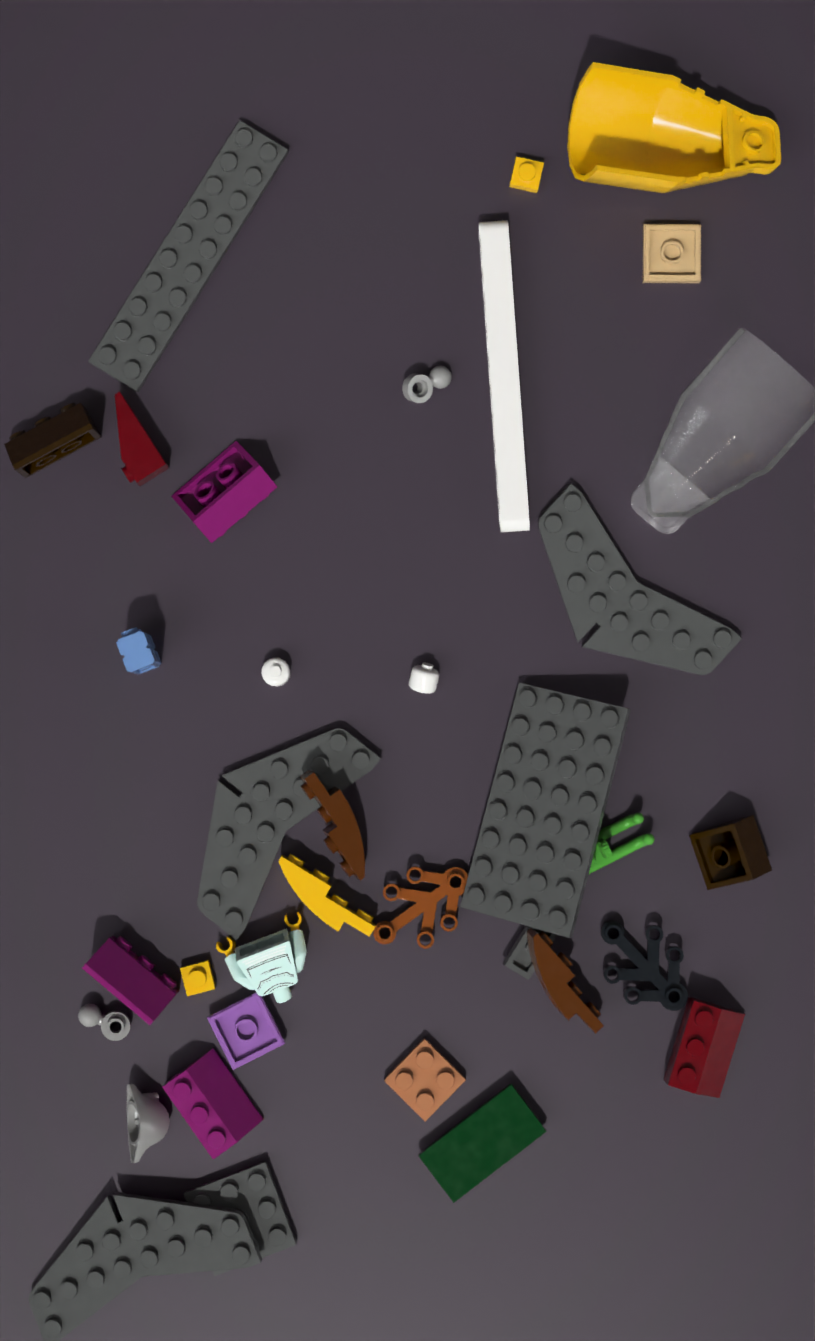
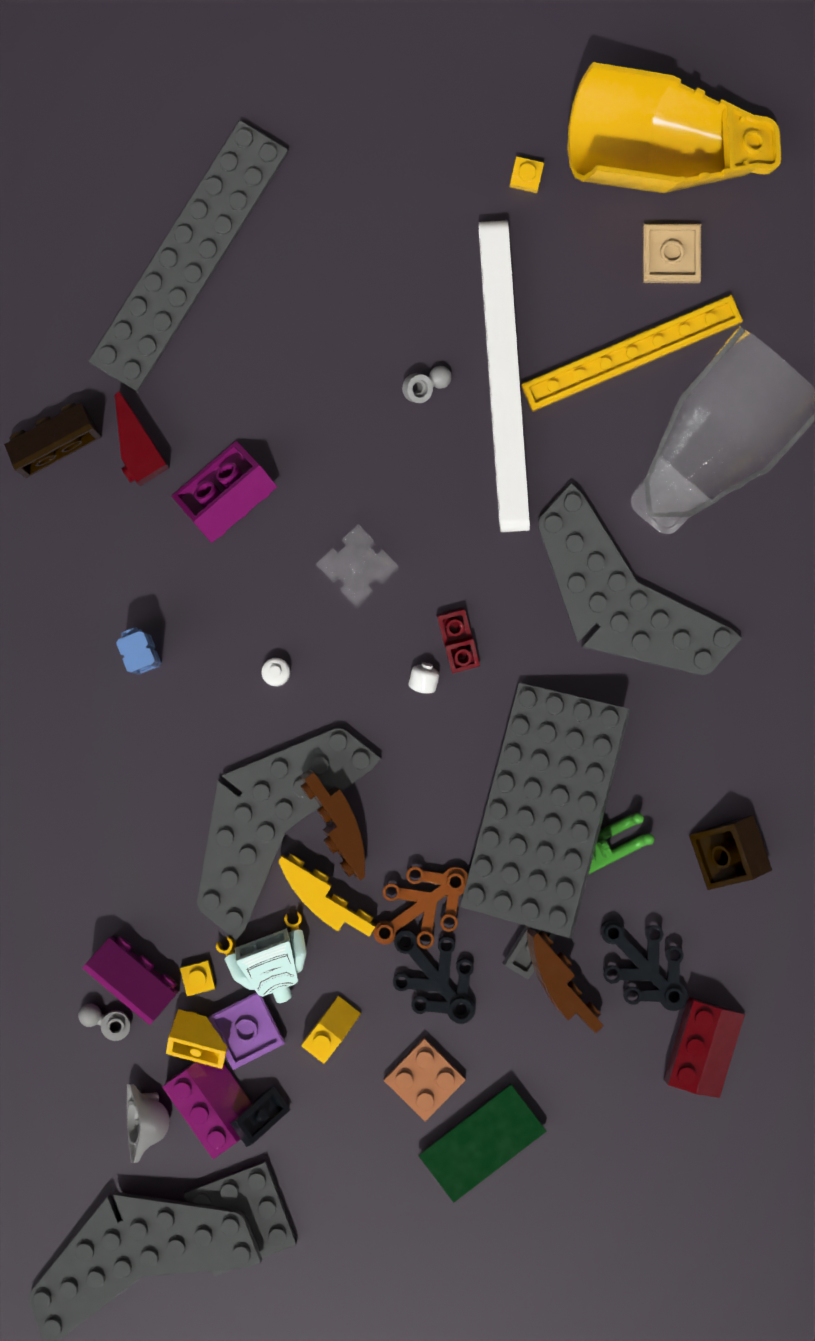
none -> yellow slope [166,1009,227,1069]
none -> black plate [230,1086,291,1147]
none -> yellow slope [301,995,361,1064]
none -> clear brick [316,524,398,608]
none -> black plant [393,930,476,1024]
none -> dark red slope [436,607,480,674]
none -> yellow tile [521,295,743,412]

